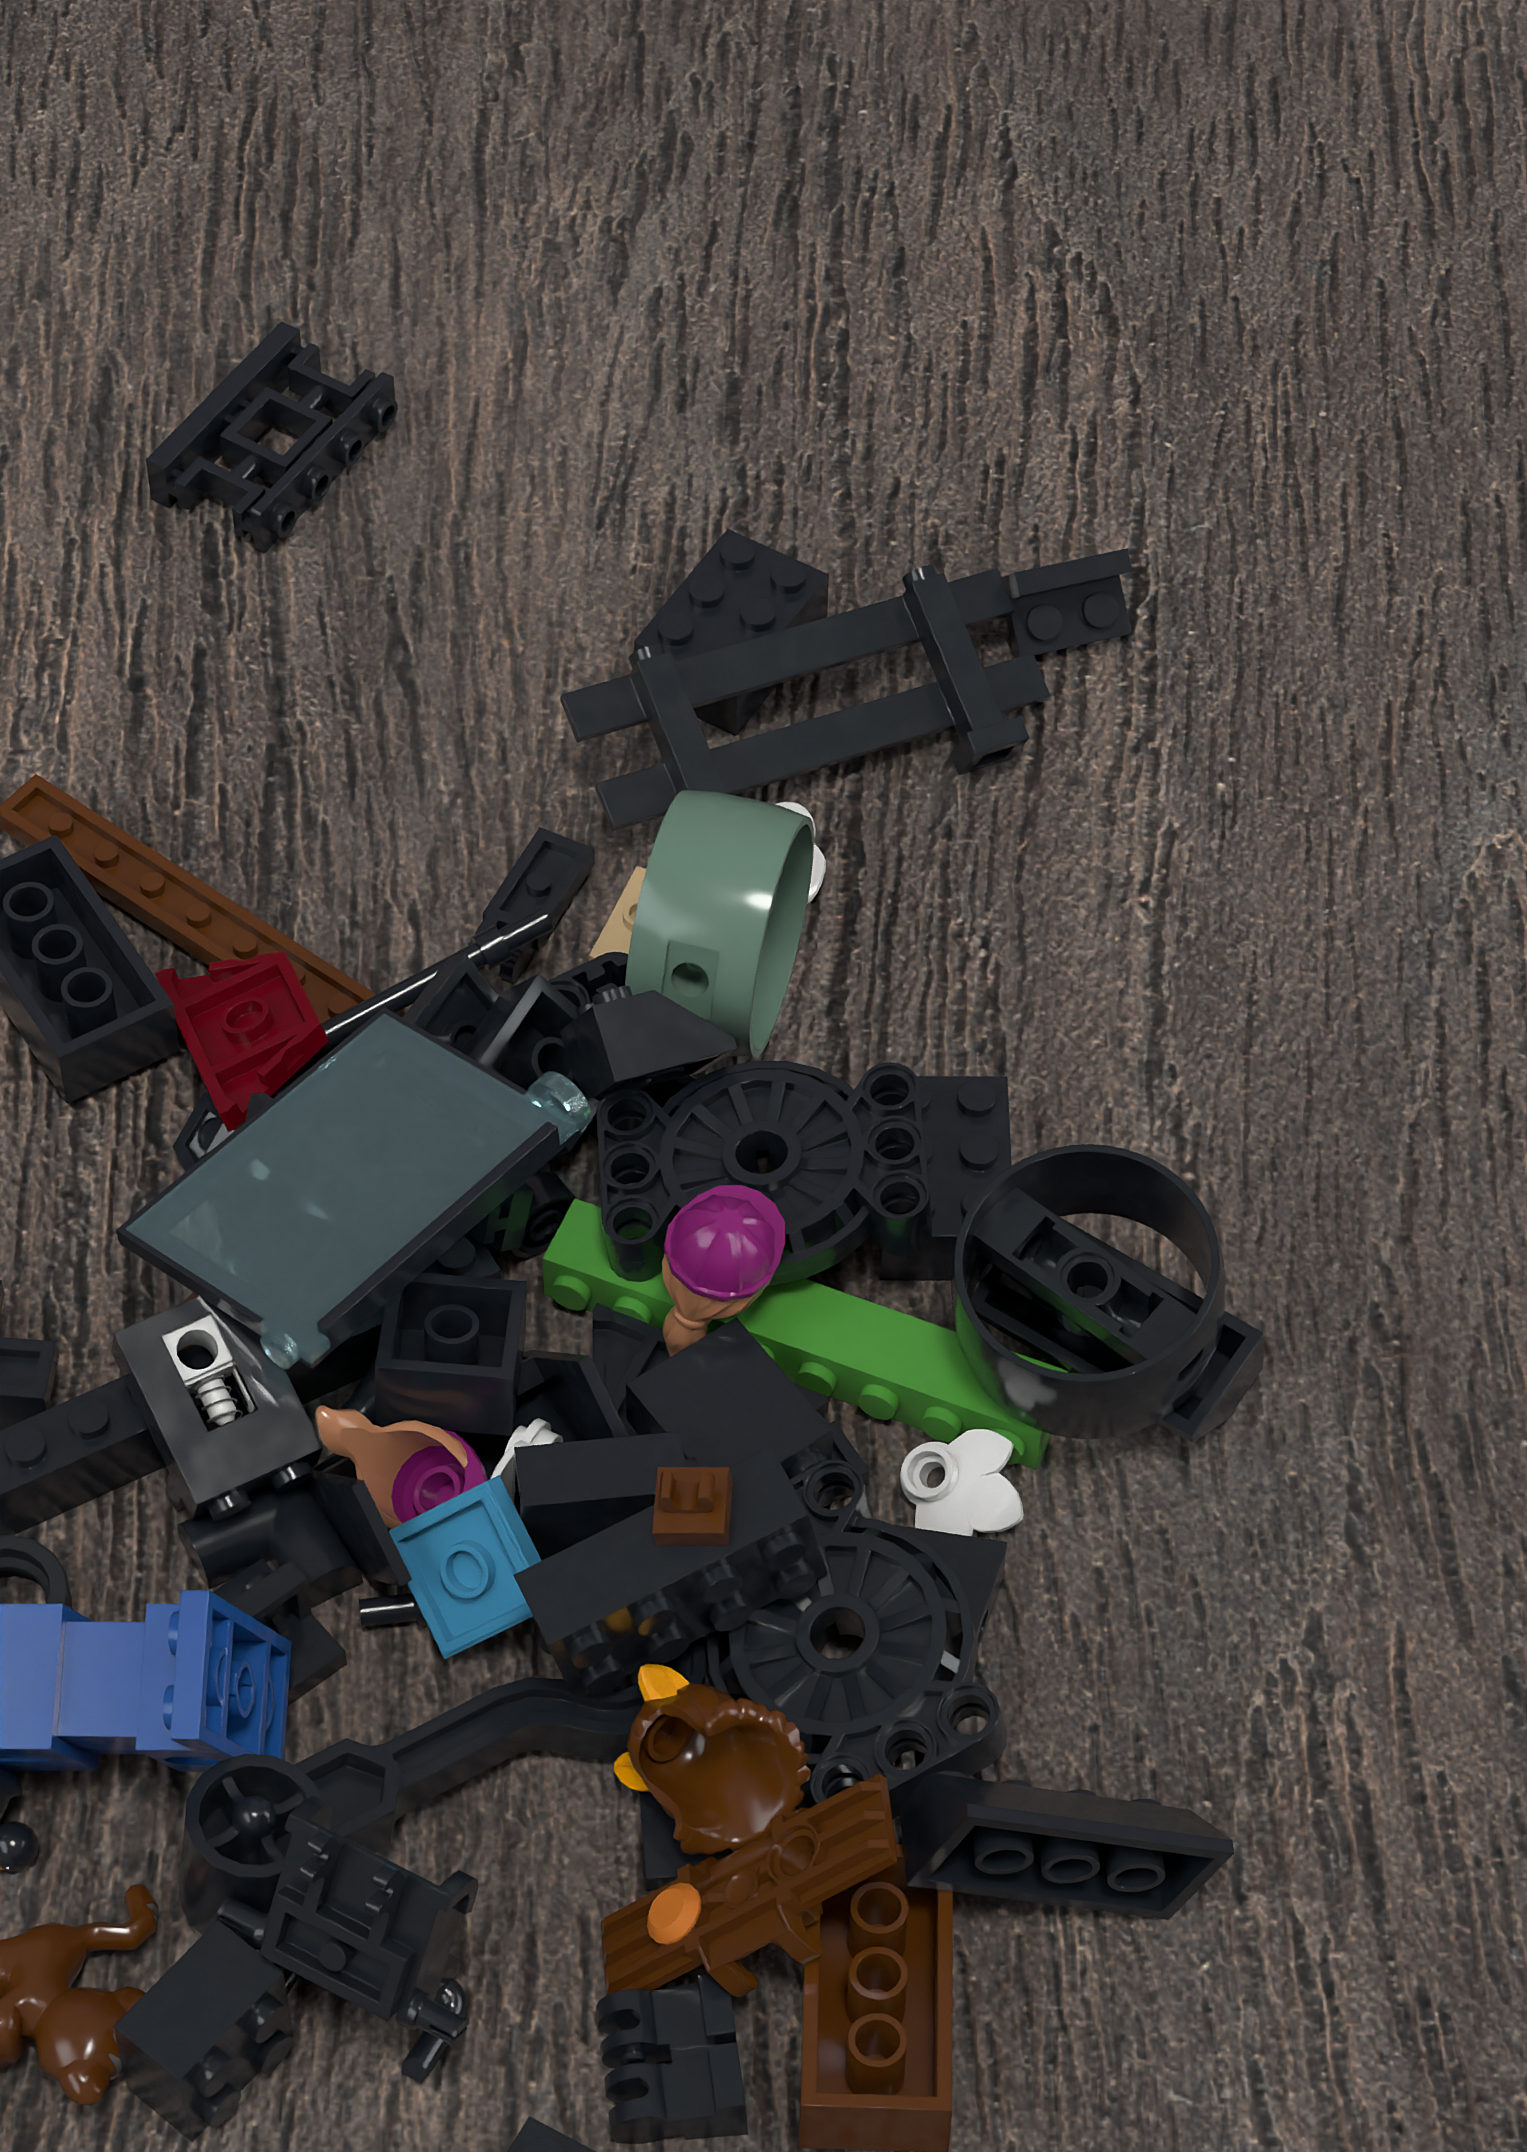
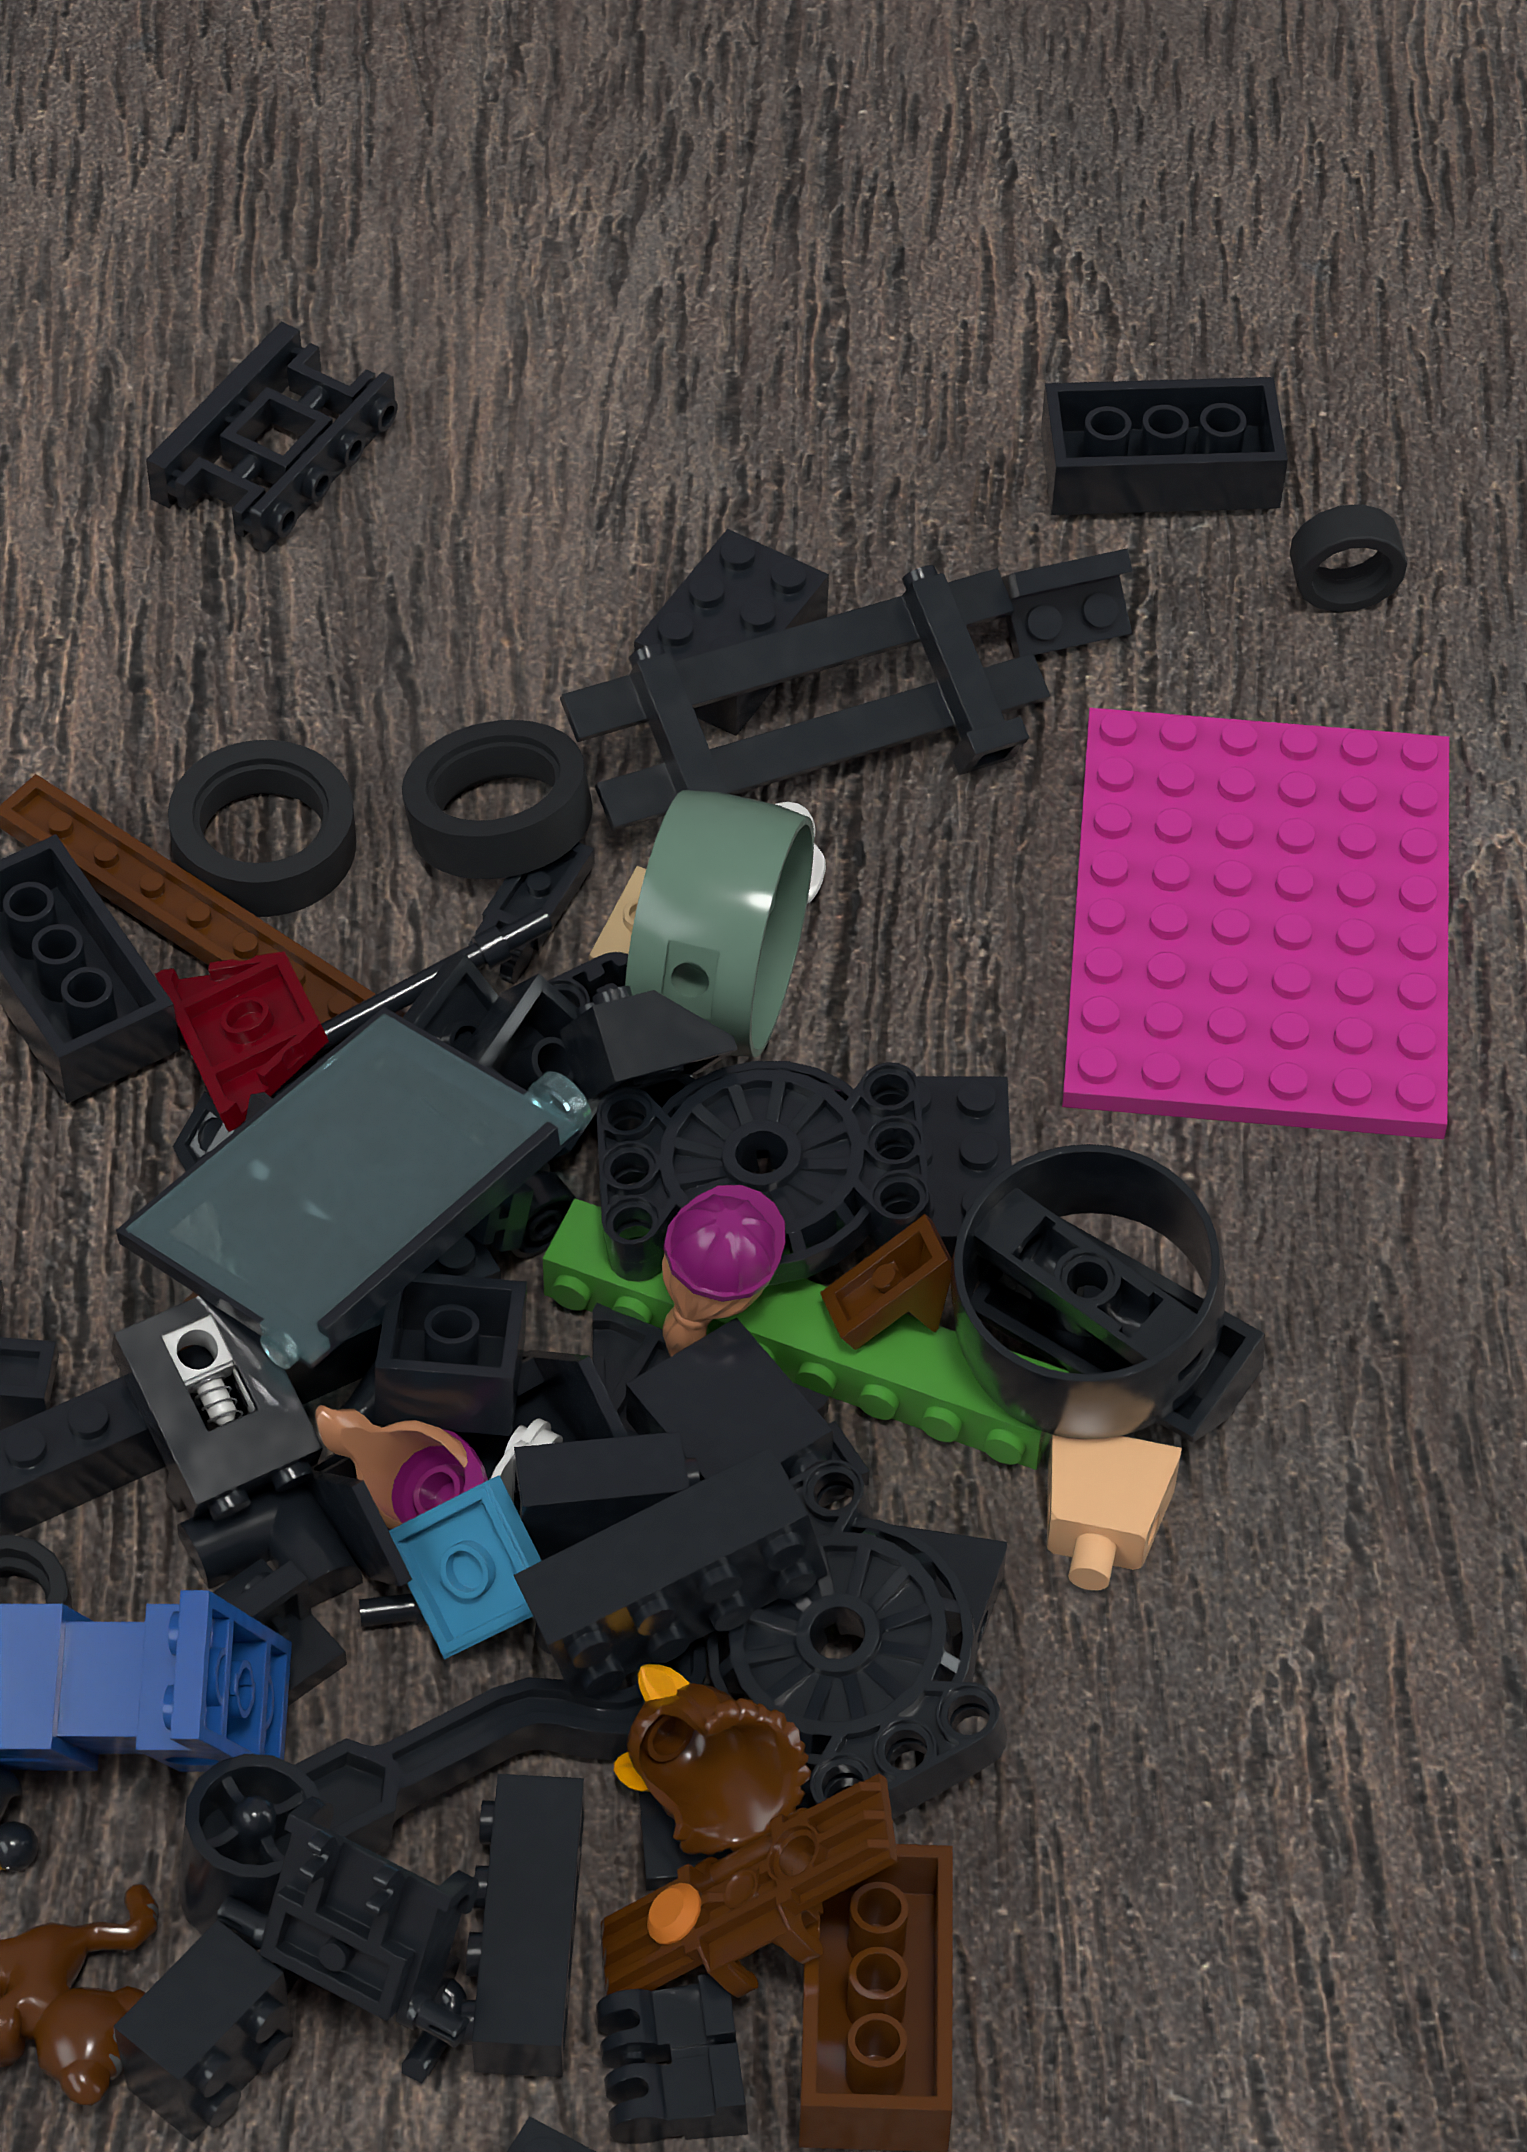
reddish brown tile [652,1467,733,1545] -> none
black slope [899,1771,1234,1920] -> none
white plate [900,1429,1024,1536] -> none
none -> black tyre [168,740,356,917]
none -> black tyre [402,720,593,879]
none -> black brick [460,1774,585,2077]
none -> reddish brown slope [820,1214,952,1350]
none -> black brick [1041,377,1288,515]
none -> light nougat torso [1047,1435,1182,1590]
none -> dark pink plate [1062,707,1449,1139]
none -> black tyre [1289,504,1407,612]

